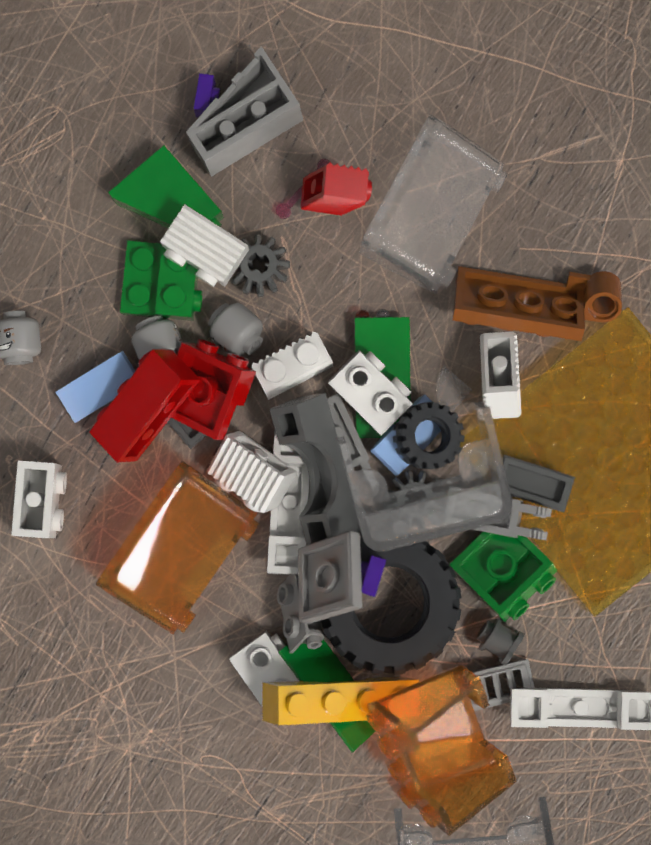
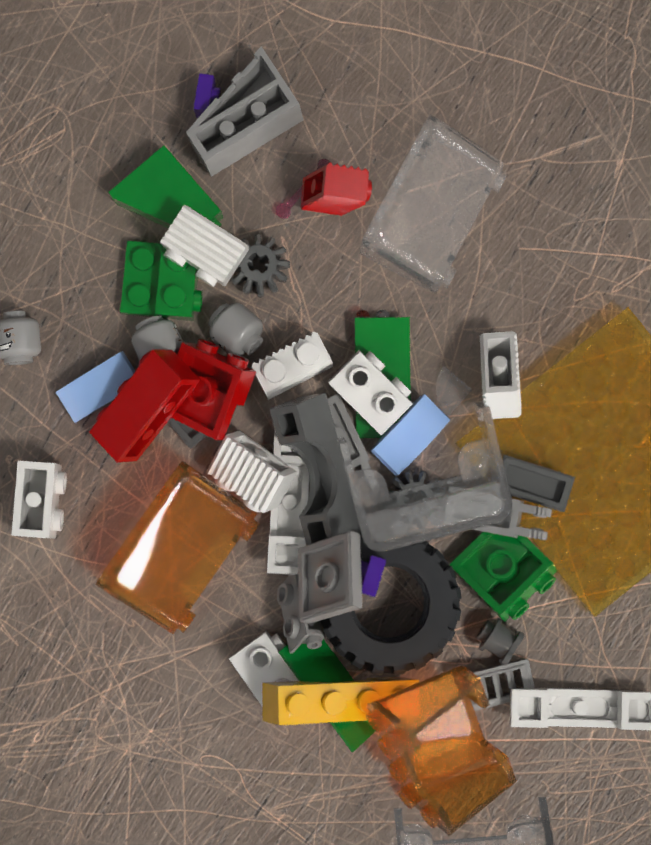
black tyre [393,402,465,469] -> none
dark orange hinge [452,266,622,341] -> none

